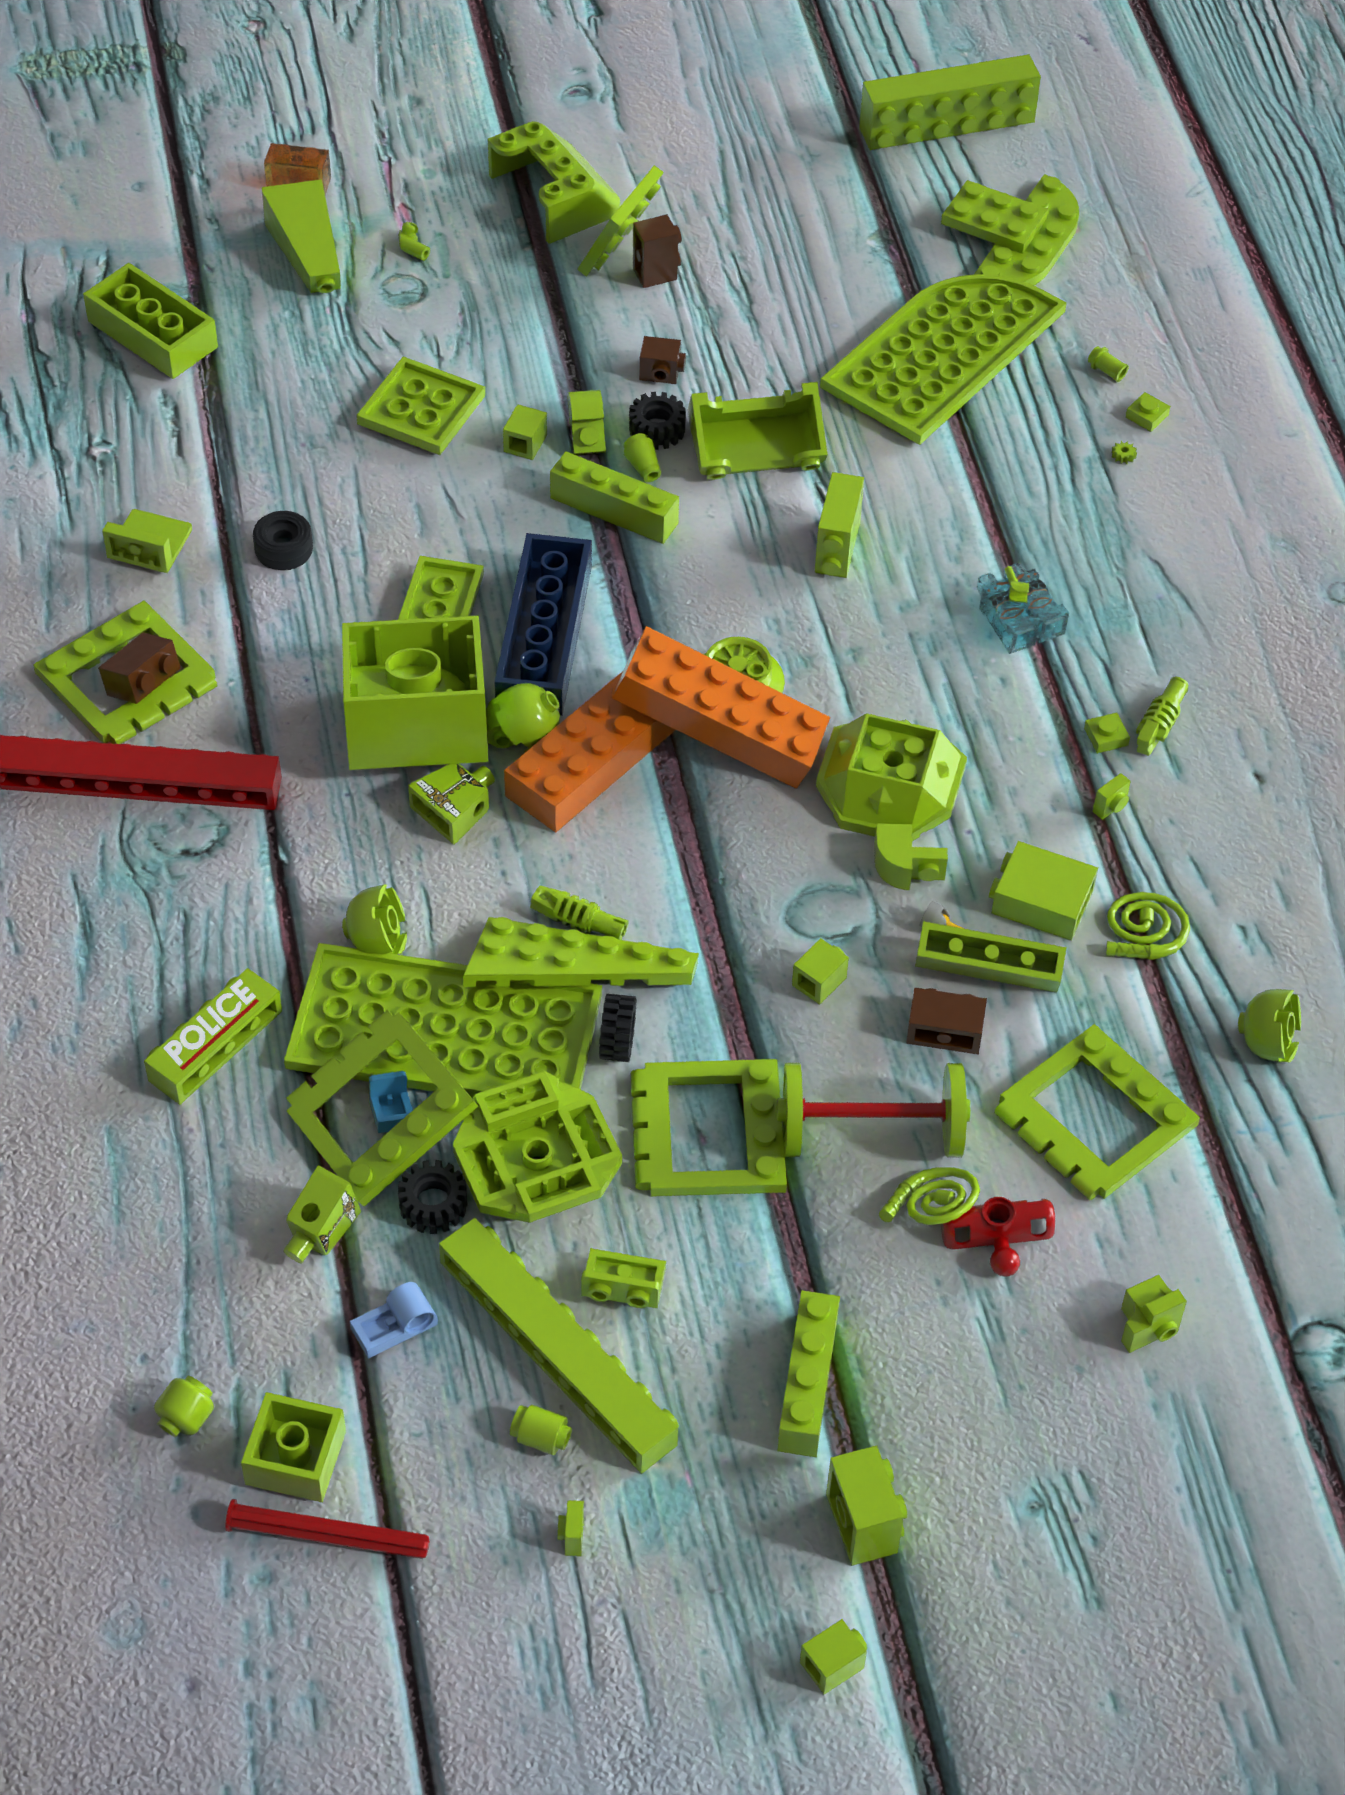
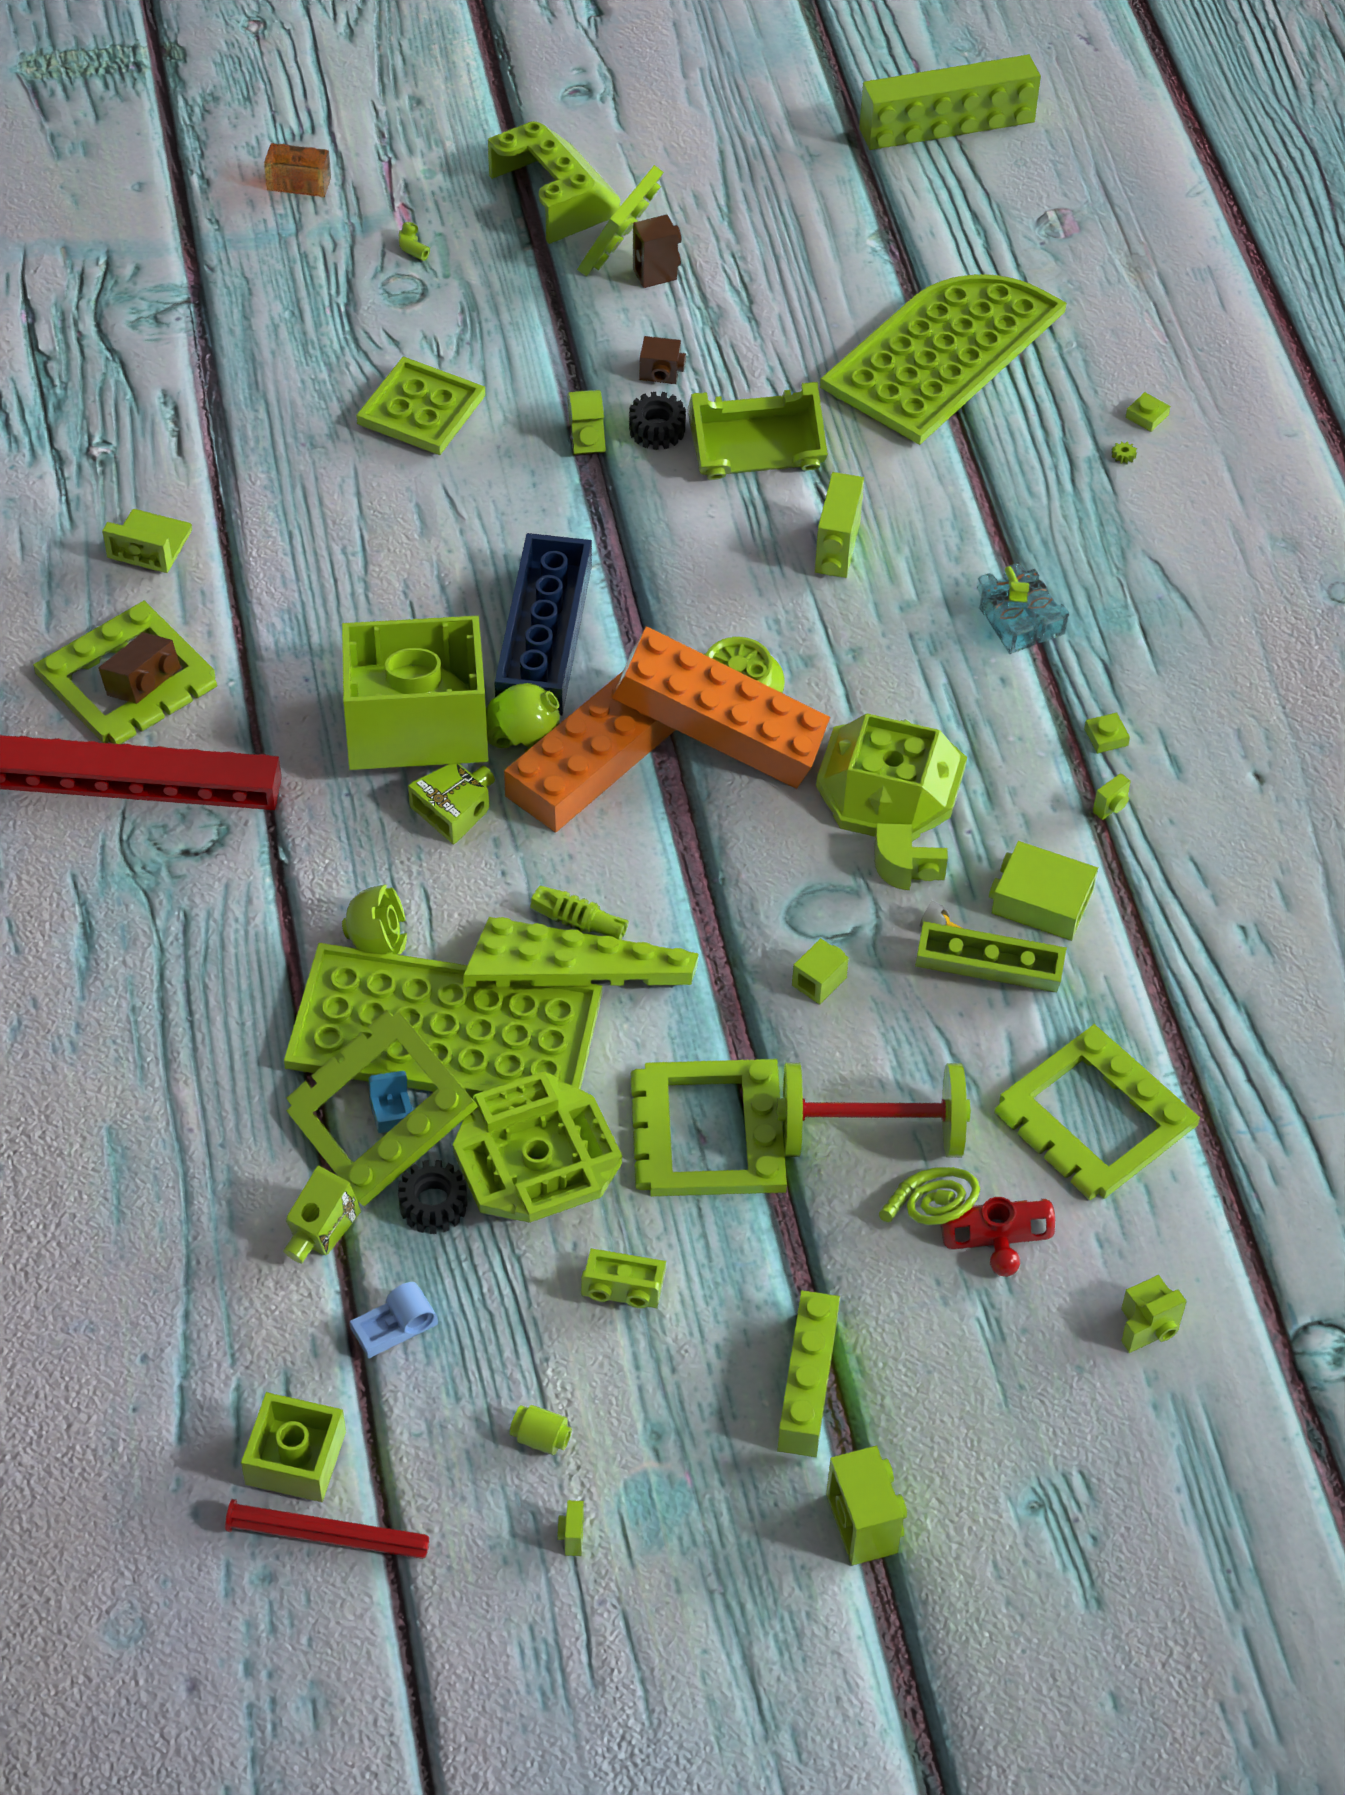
lime brick [83,262,218,379] -> none
lime brick [144,968,282,1105] -> none
lime head [154,1375,214,1438] -> none
black tyre [253,511,313,570] -> none
lime slope [262,179,341,293] -> none
lime plate [398,555,484,620] -> none
lime brick [439,1218,679,1474] -> none
lime brick [503,404,547,460] -> none
lime brick [550,451,679,544] -> none
black tyre [599,993,637,1062] -> none
lime cone [623,433,661,482] -> none
lime brick [800,1619,867,1695] -> none
reddish brown brick [906,988,987,1055] -> none
lime plate [941,174,1079,285] -> none
lime pin [1088,346,1129,382] -> none
lime piece [1106,892,1190,960] -> none
lime hinge [1136,676,1189,756] -> none
lime cylinder [1238,989,1301,1063] -> none

